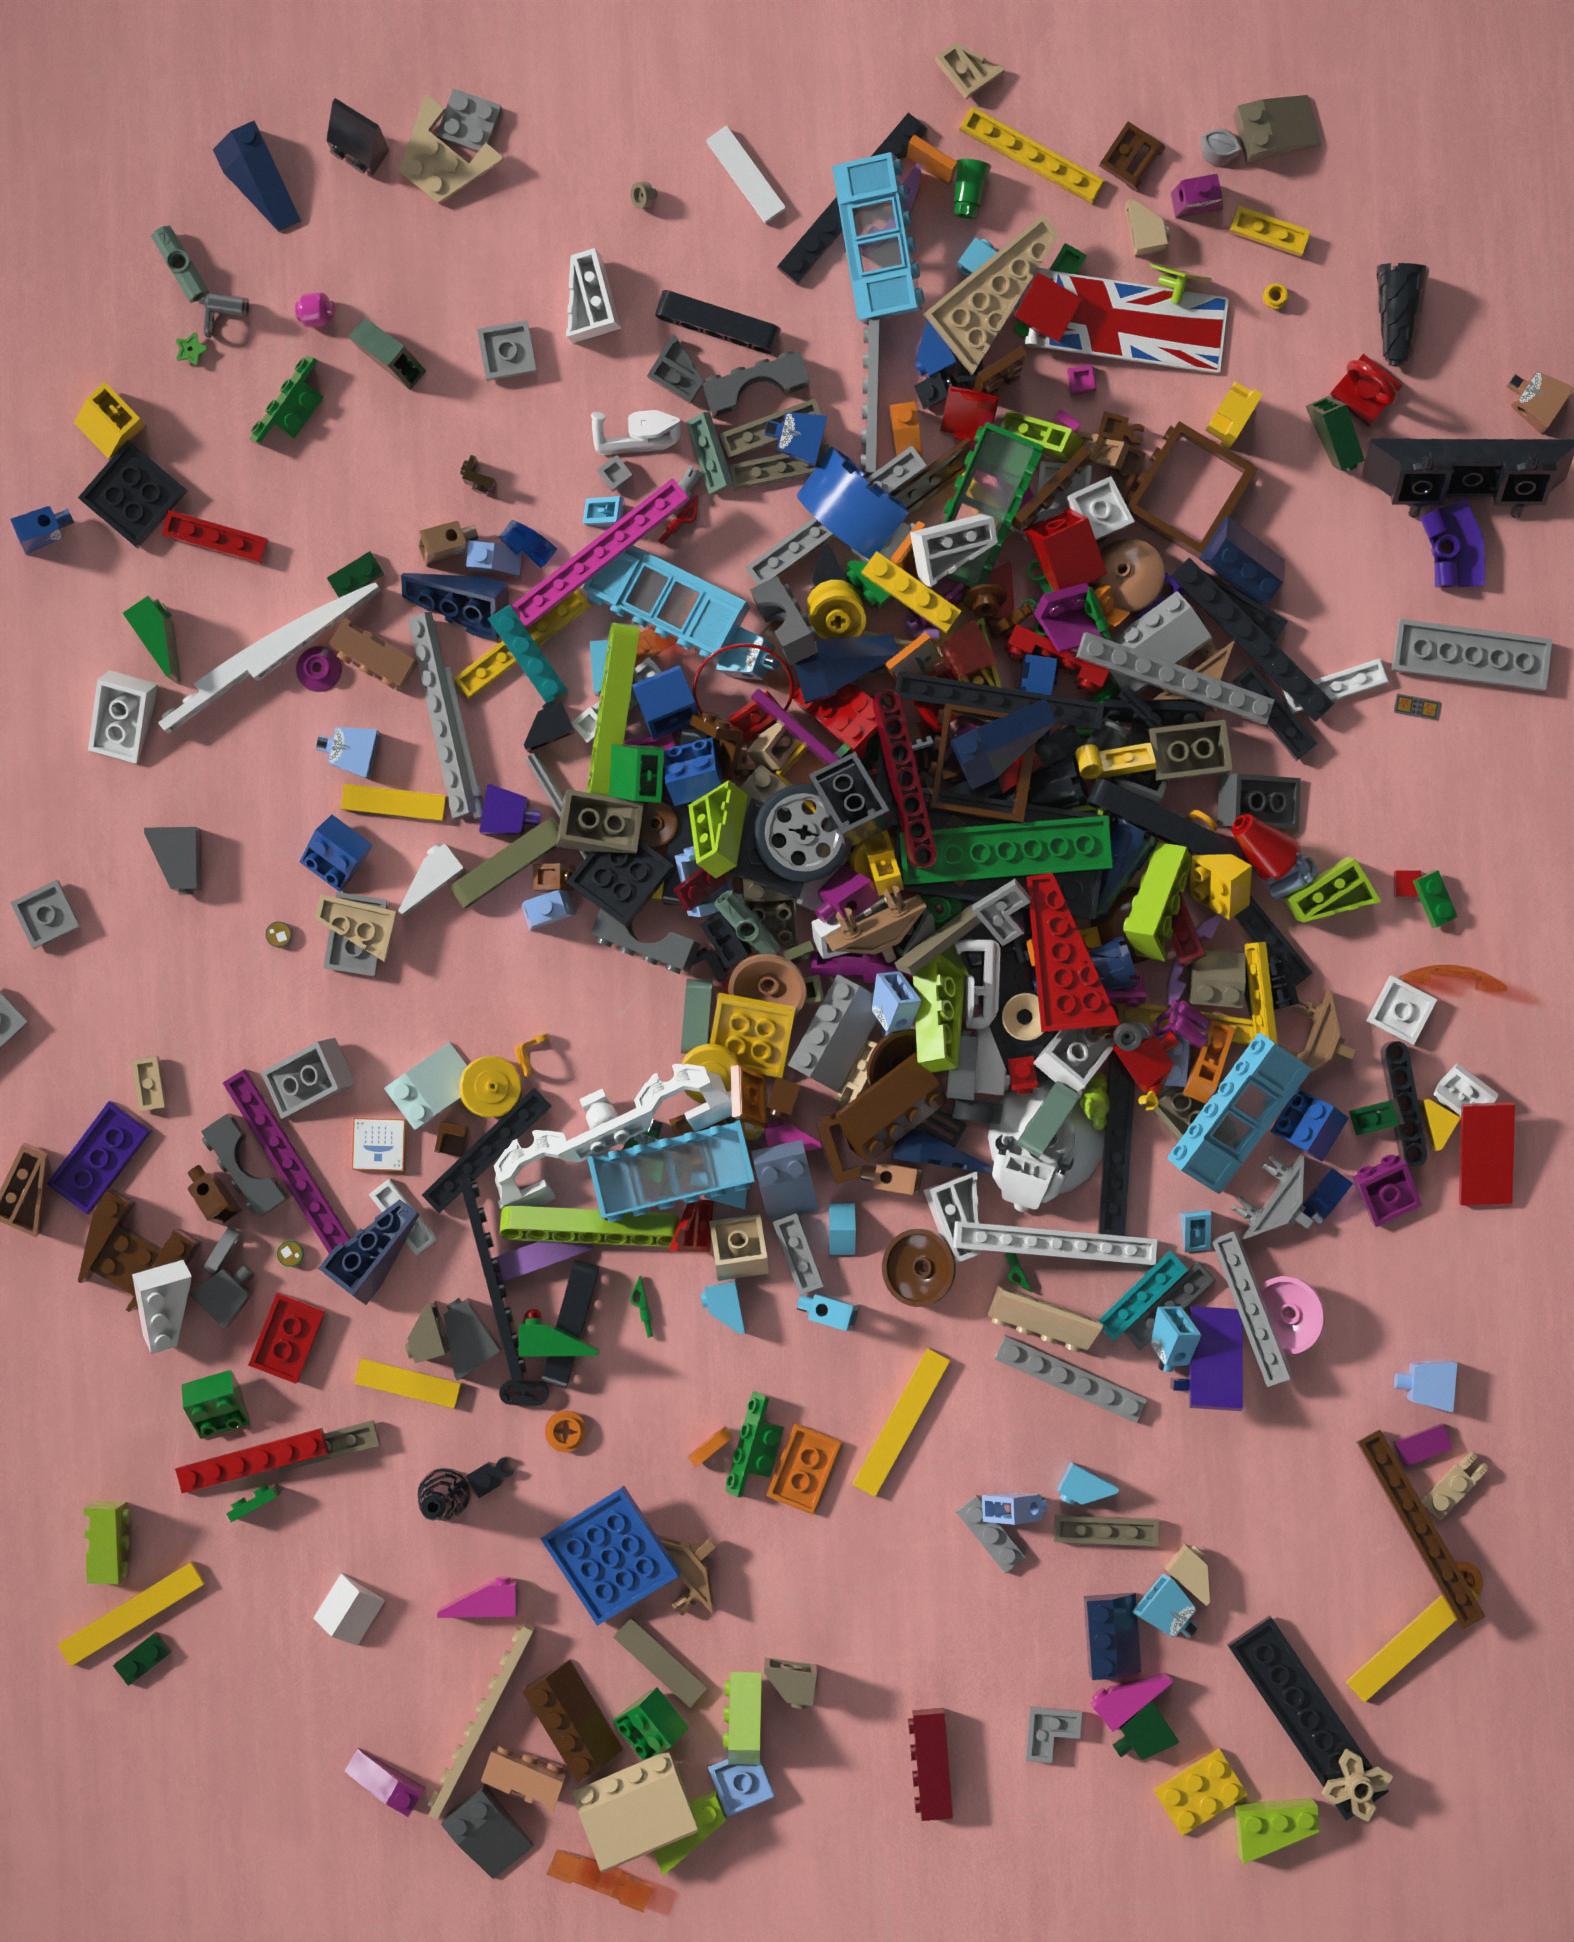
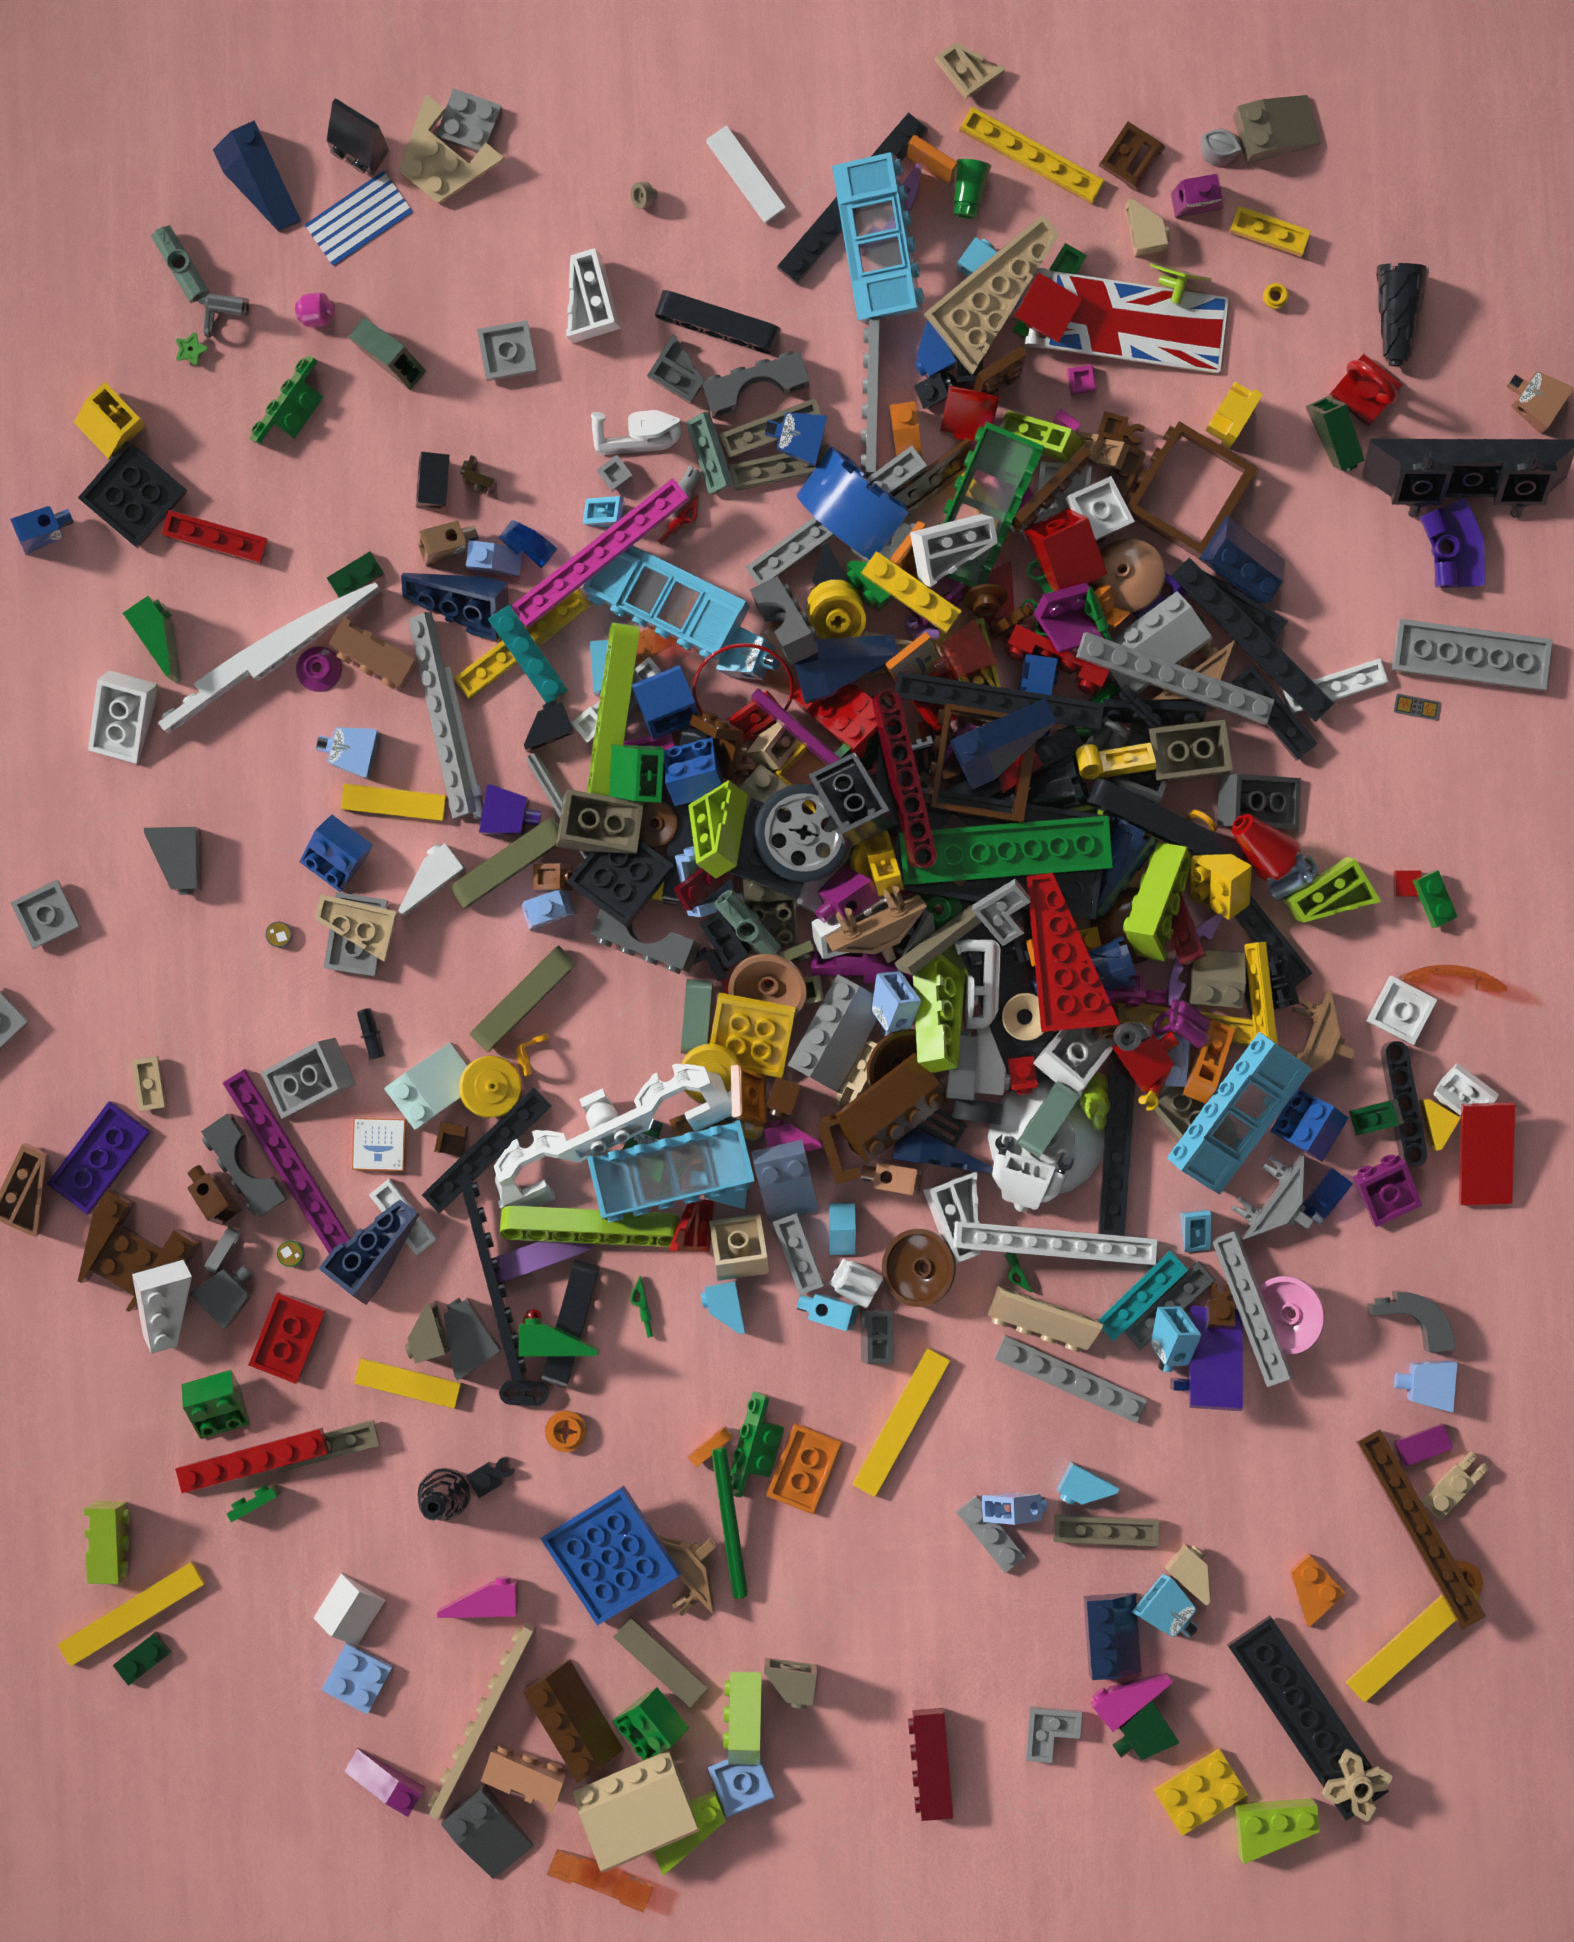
none -> sticker [305,171,413,266]
none -> light blue plate [322,1642,393,1714]
none -> black axle [357,1008,385,1060]
none -> black hinge [415,451,450,509]
none -> olive beam [469,945,577,1053]
none -> green axle [712,1447,748,1599]
none -> white piece [829,1258,883,1309]
none -> dark grey hinge [860,1309,893,1364]
none -> dark pink bush [1145,990,1167,1003]
none -> reddish brown plate [1207,1283,1235,1329]
none -> orange wing [1290,1554,1346,1628]
none -> dark grey arch [1367,1290,1455,1352]

